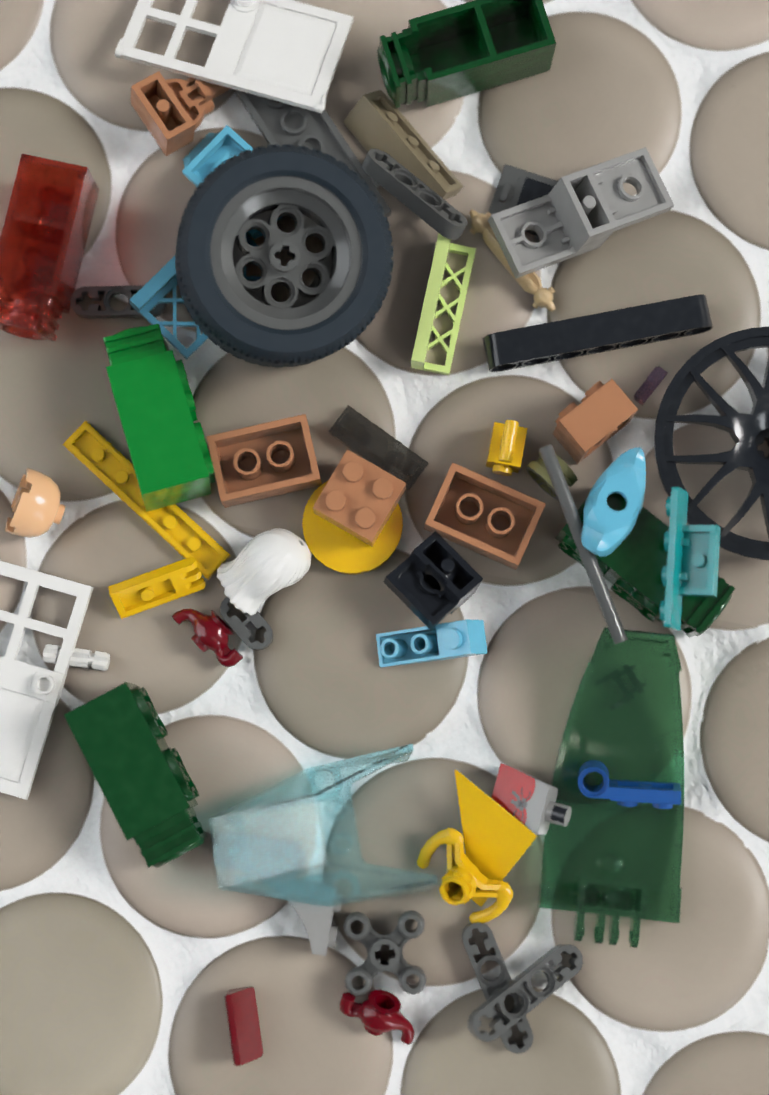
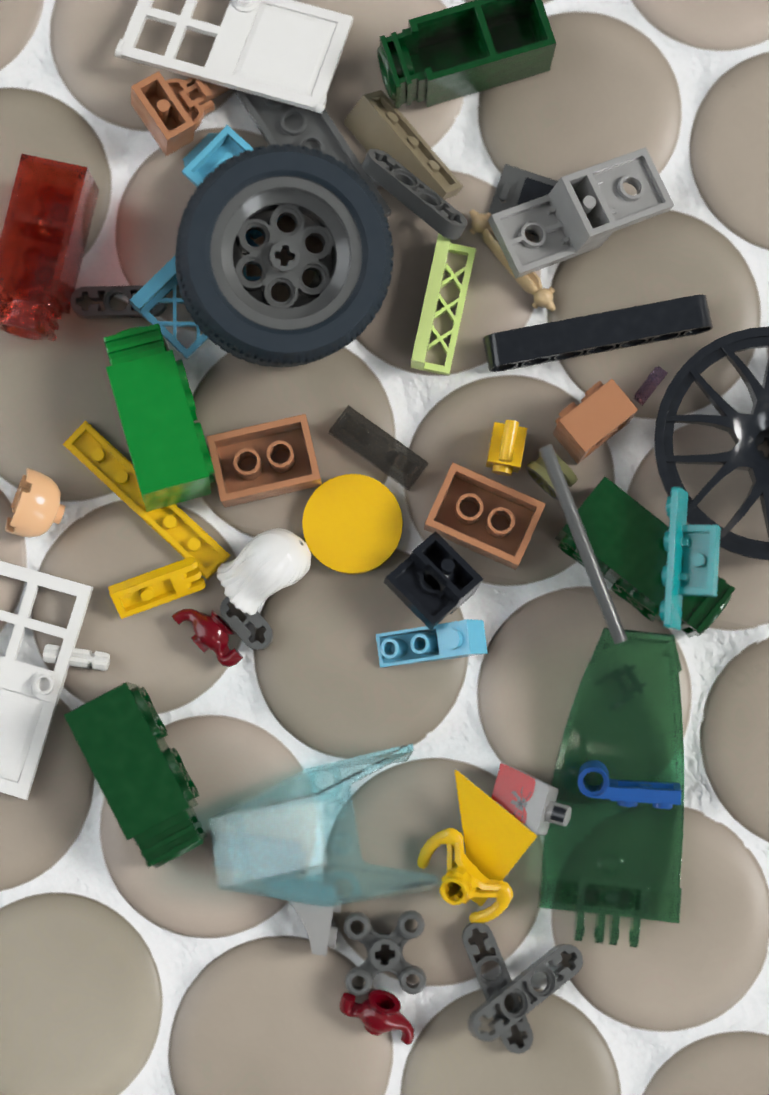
dark red slope [225,986,263,1066] -> none
nougat brick [313,449,406,547] -> none
medium azure piece [581,447,646,557] -> none

